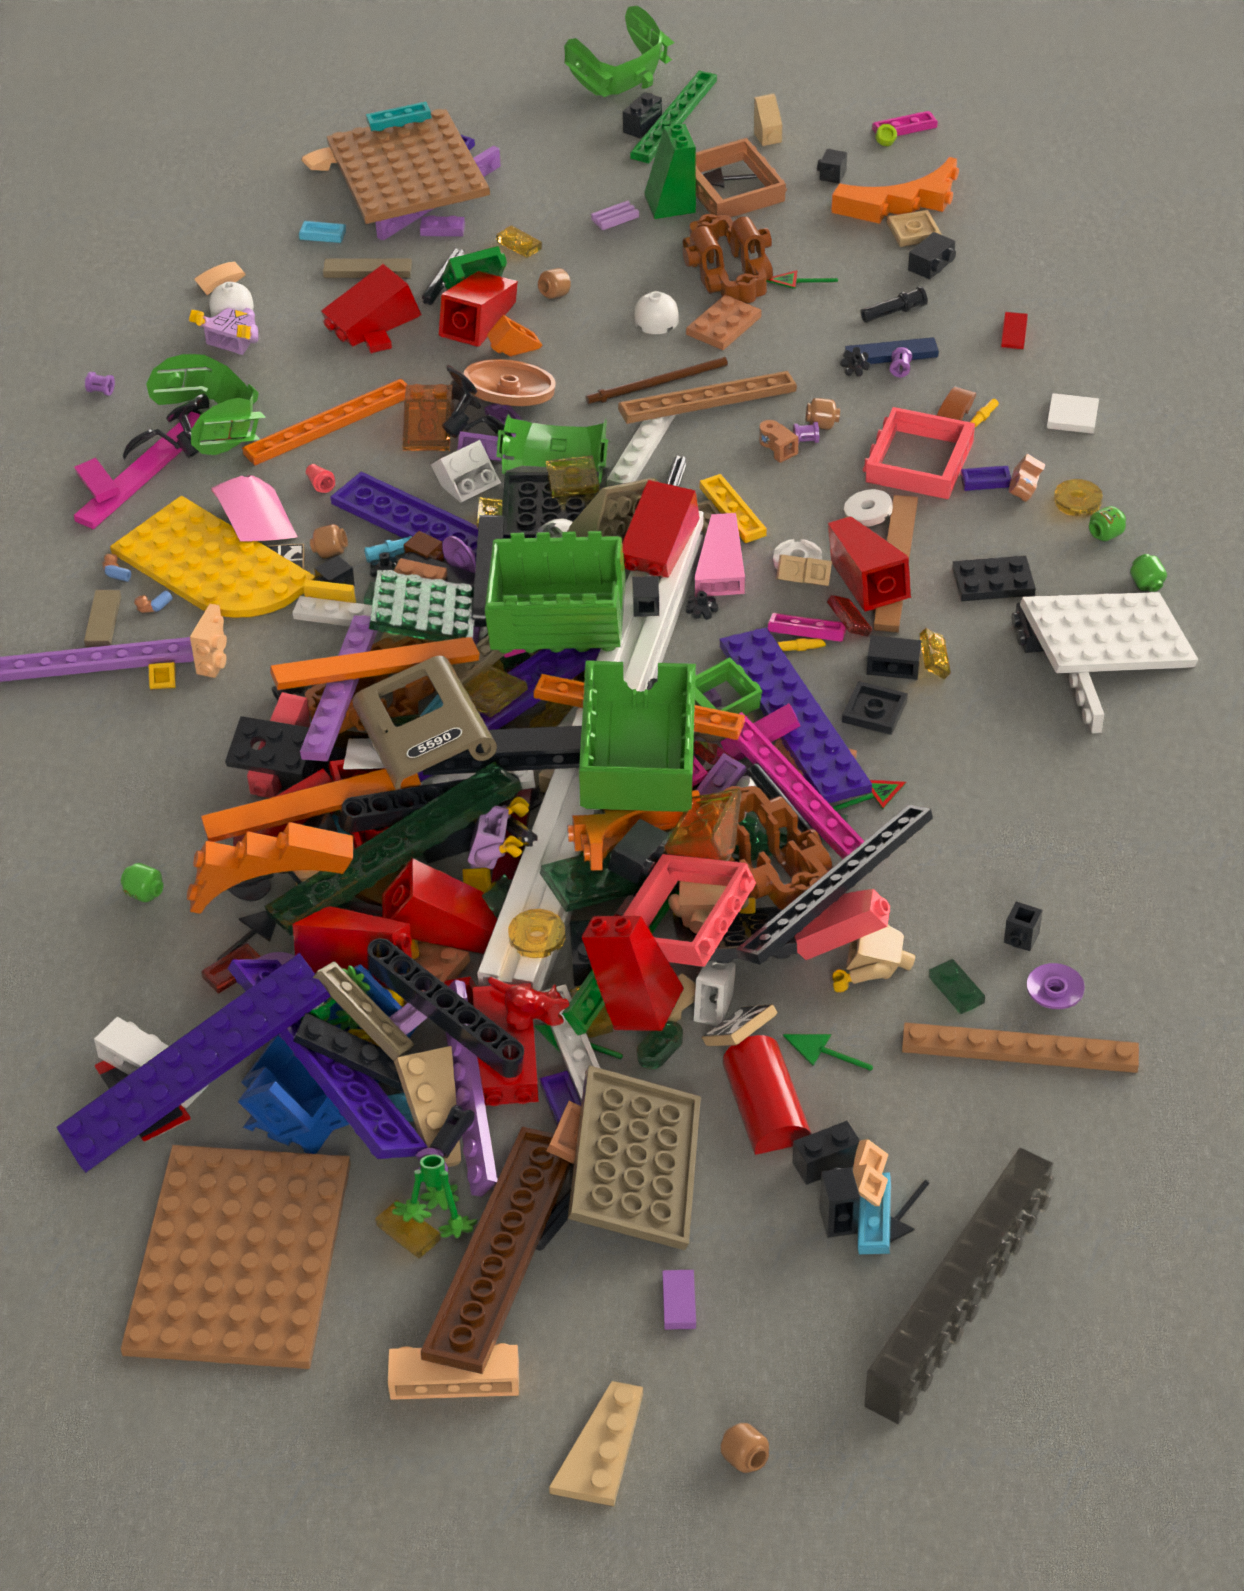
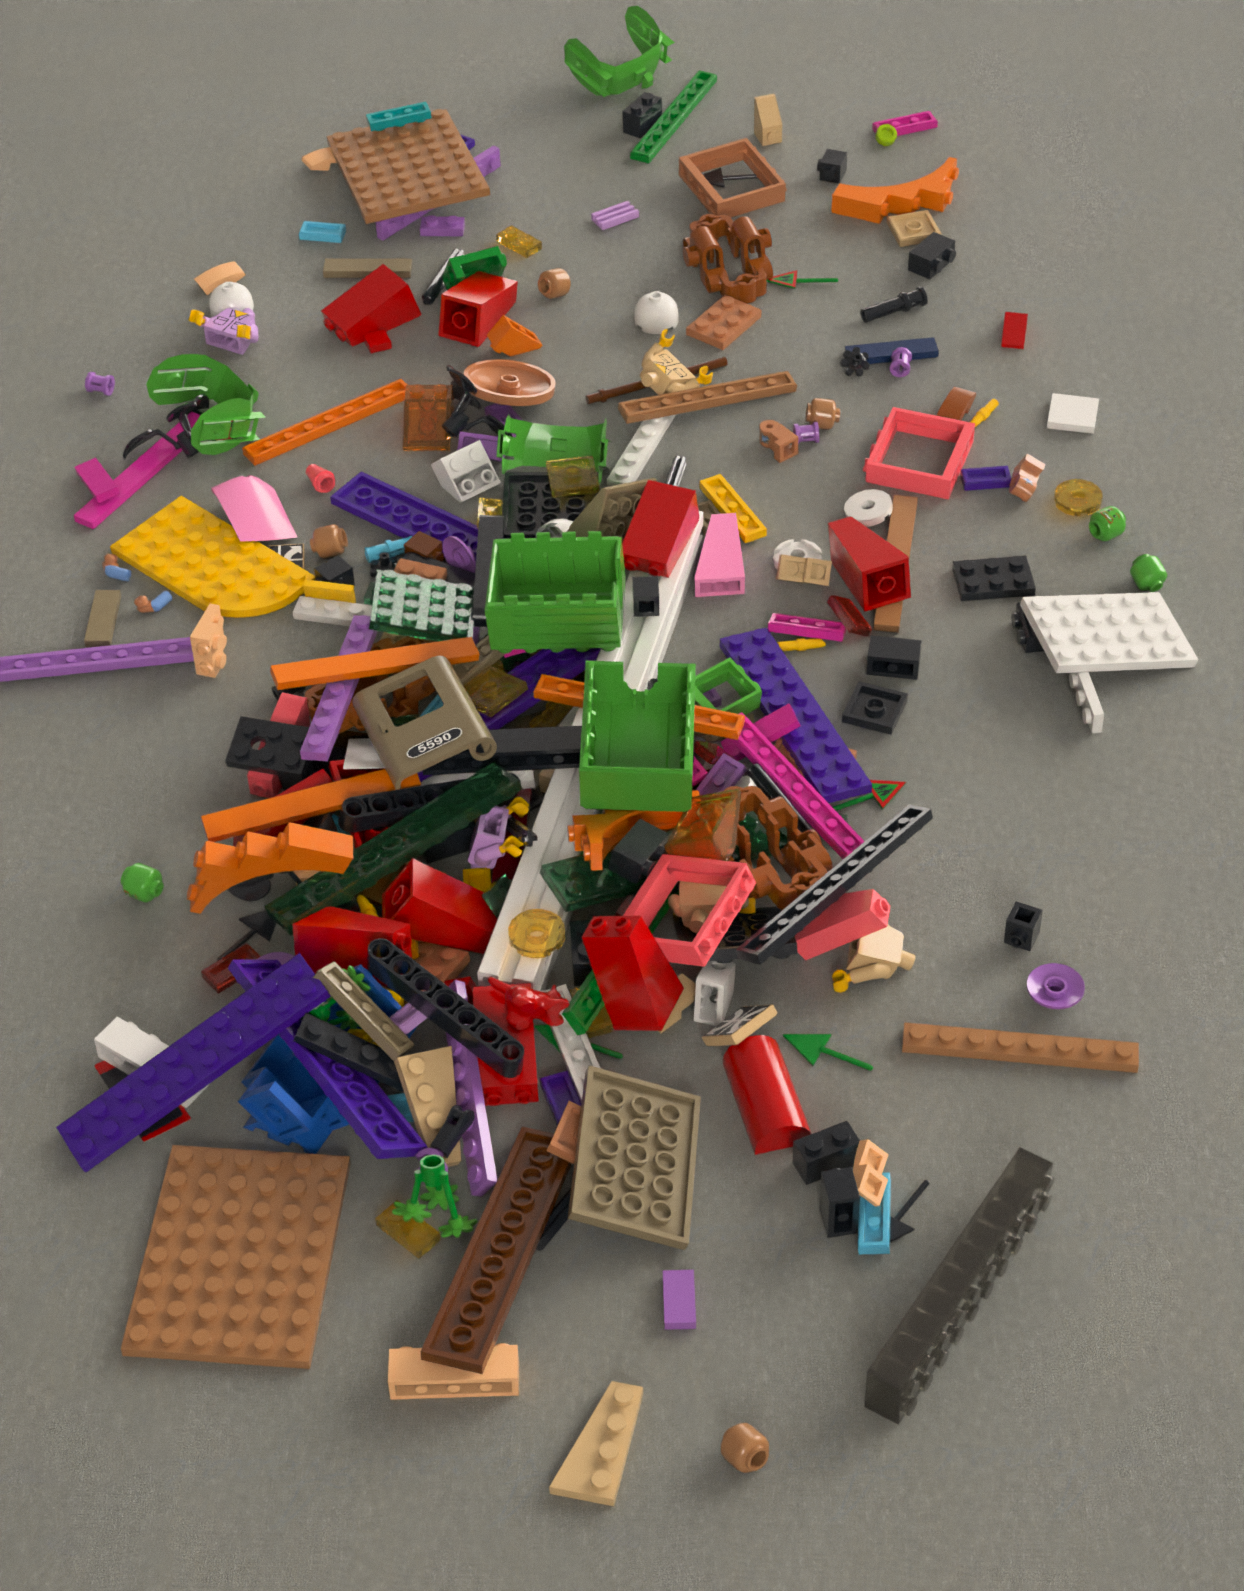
yellow slope [148,662,176,690] -> none
clear green plate [637,1021,683,1069] -> none
green slope [644,124,696,219] -> none
black plant [686,591,719,620] -> none
clear yellow plate [919,628,951,679] -> none
clear green plate [928,958,985,1014] -> none
none -> yellow piece [357,895,379,917]
none -> tan torso [640,329,713,395]

